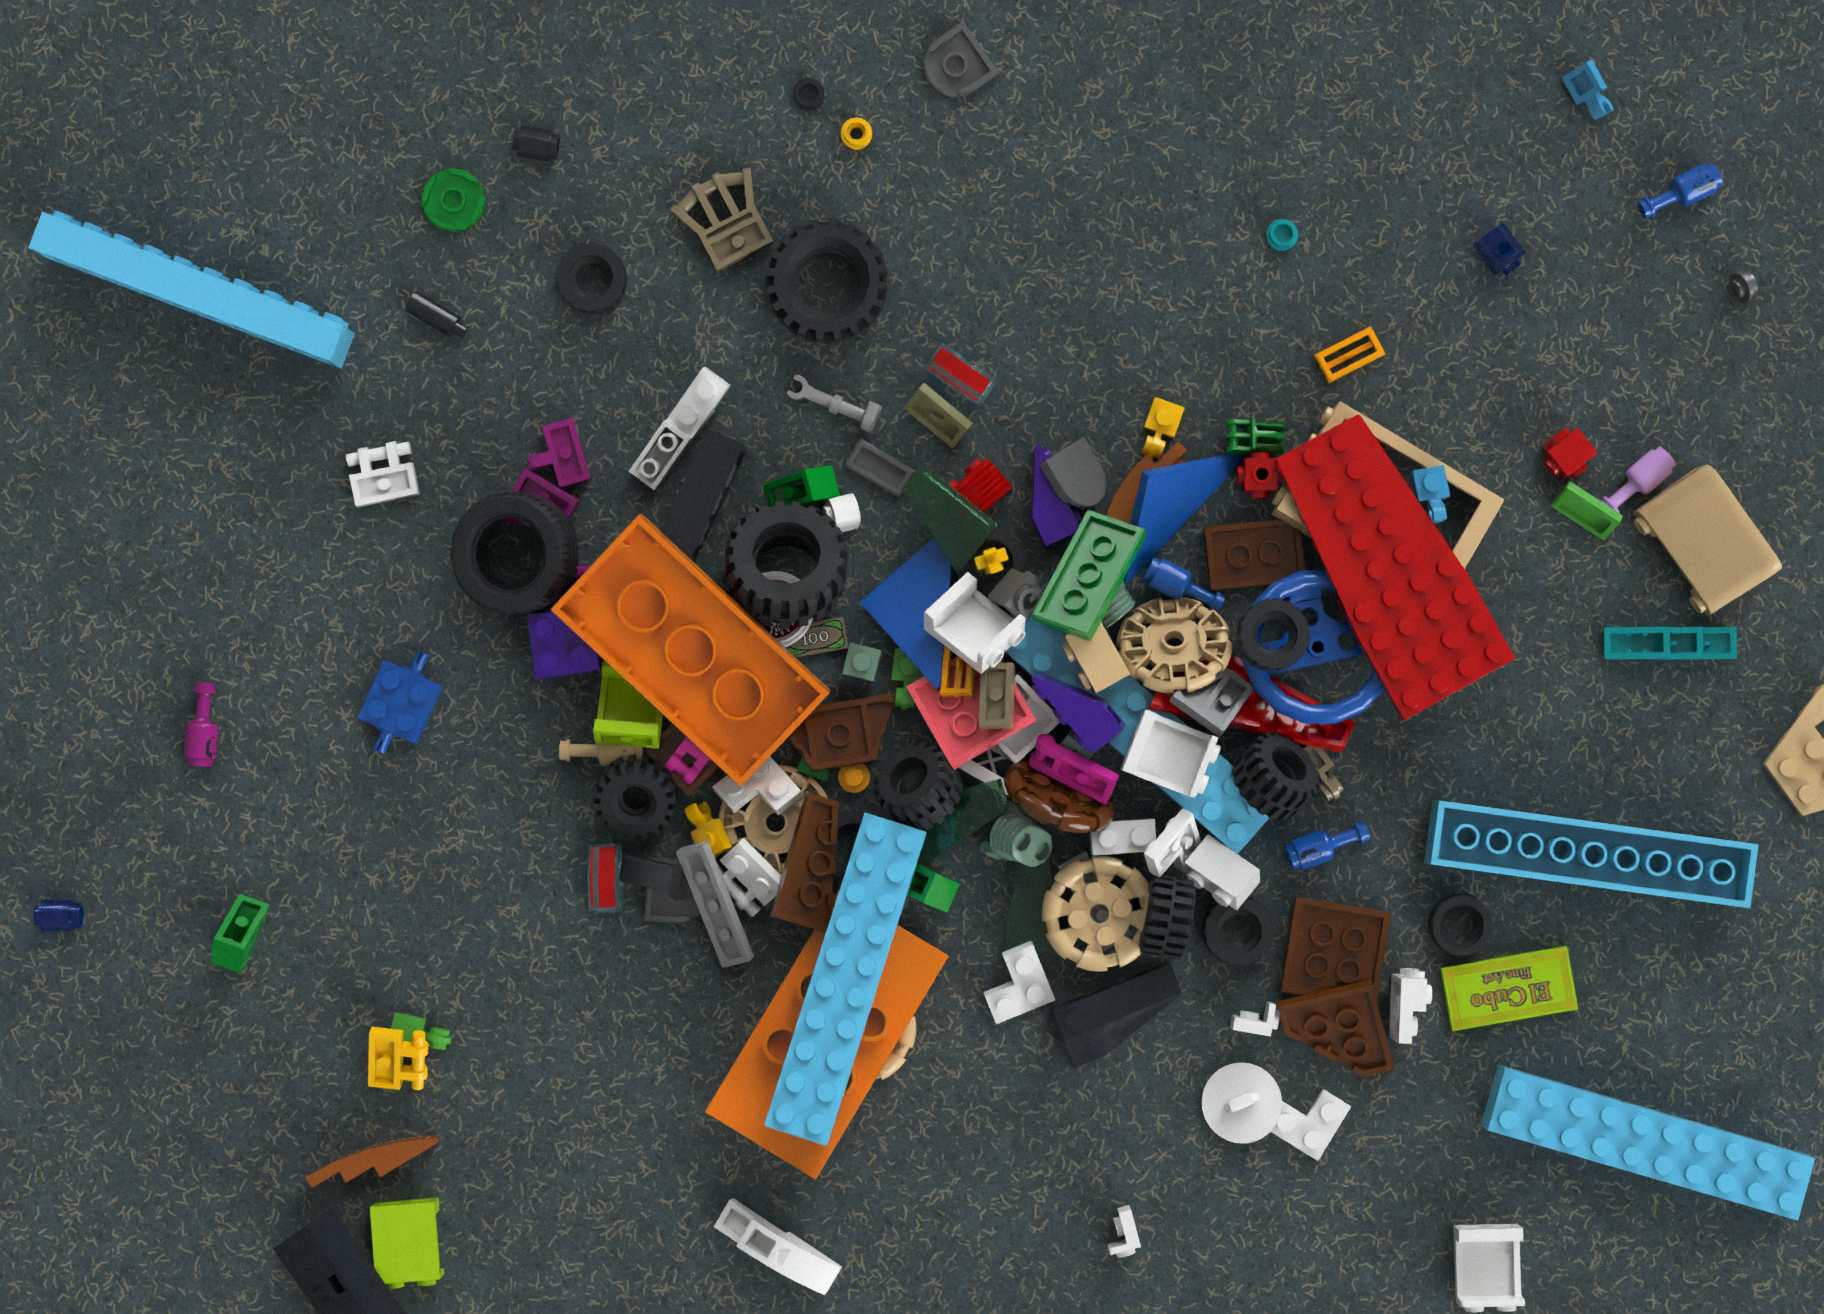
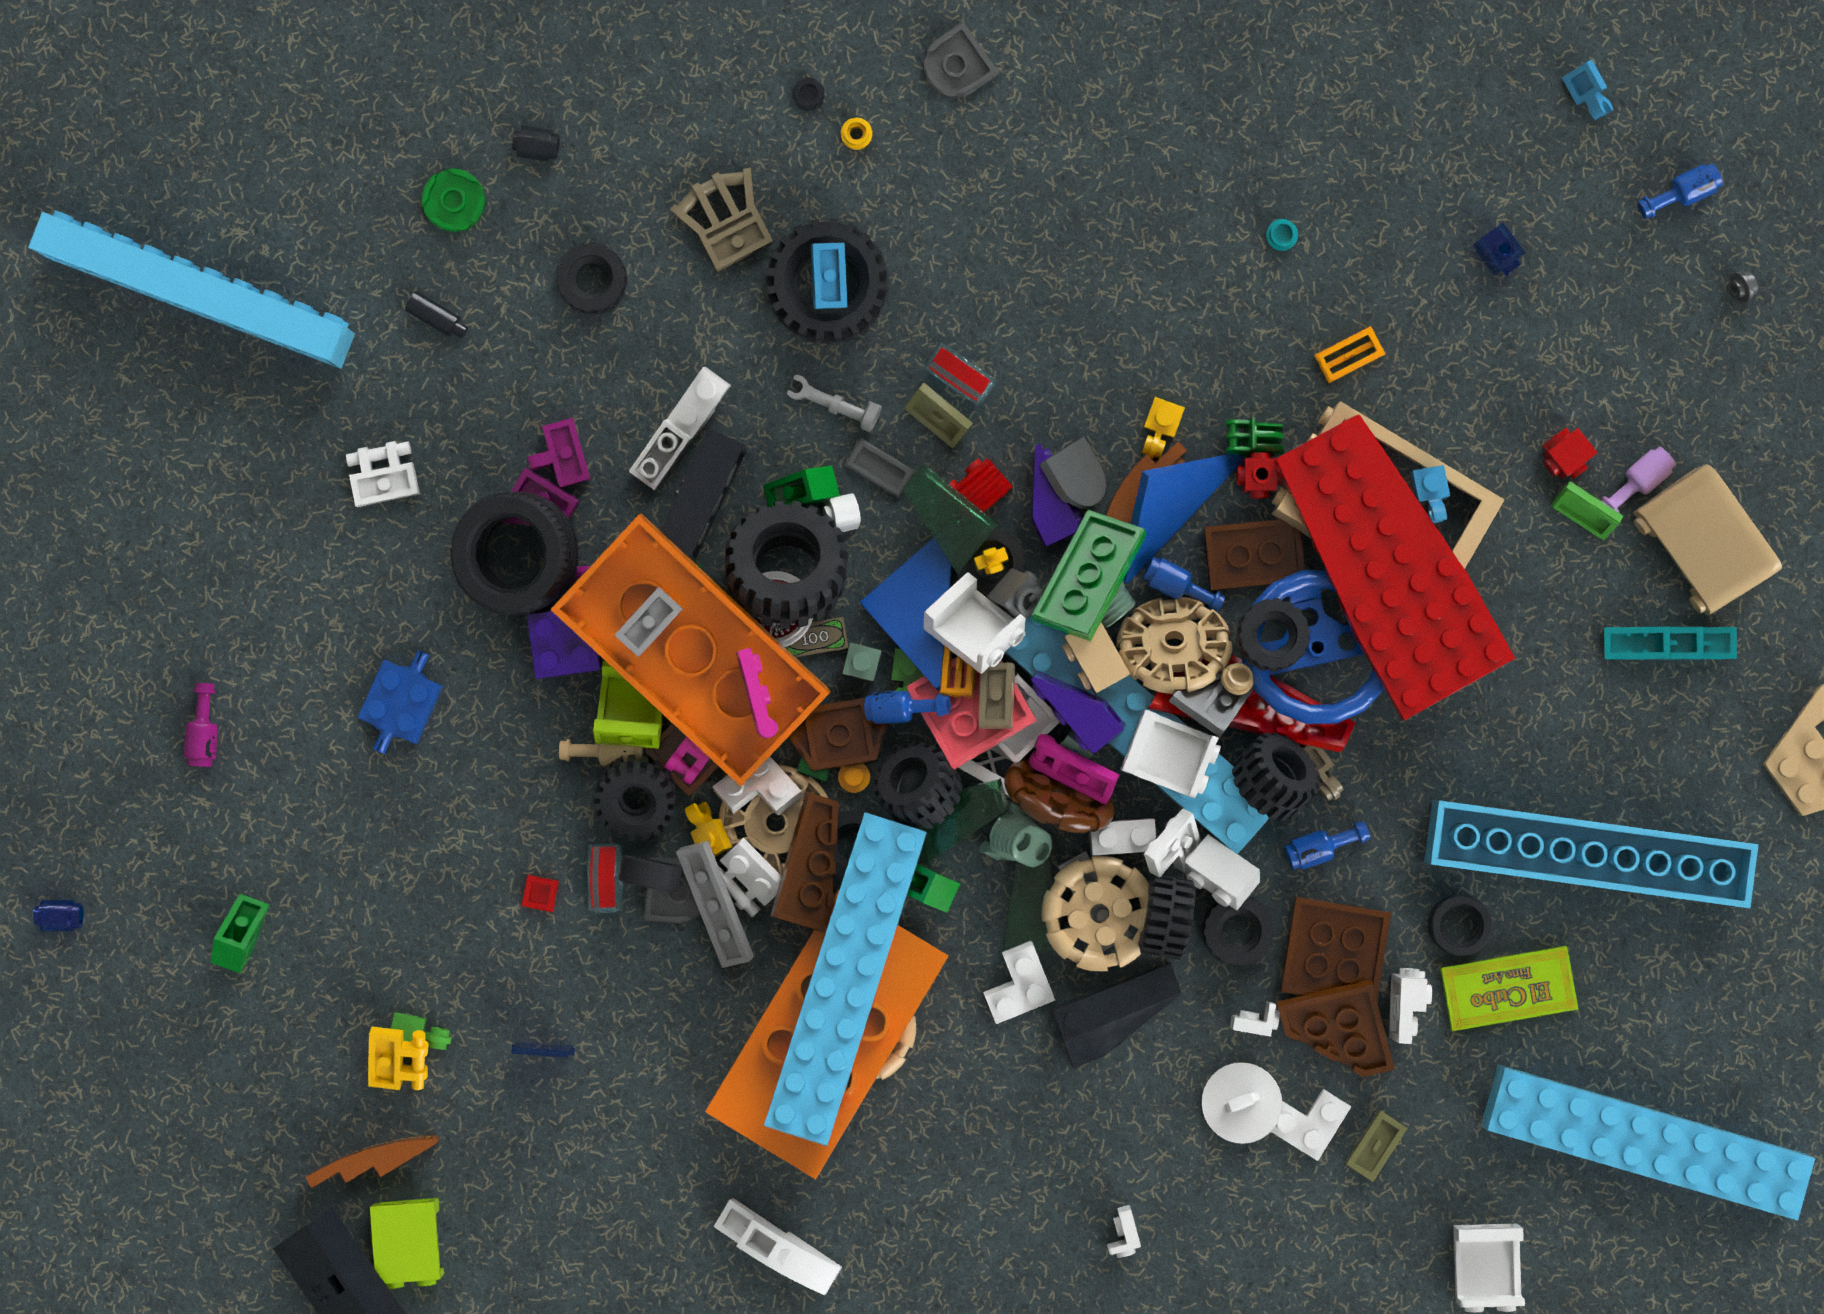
none -> clear blue piece [512,1042,575,1057]
none -> red tile [521,875,559,912]
none -> light grey plate [615,587,683,657]
none -> dark pink plate [736,648,778,738]
none -> dark azure plate [811,243,847,309]
none -> blue piece [864,691,951,724]
none -> tan plate [1221,663,1253,695]
none -> olive plate [1344,1109,1408,1182]

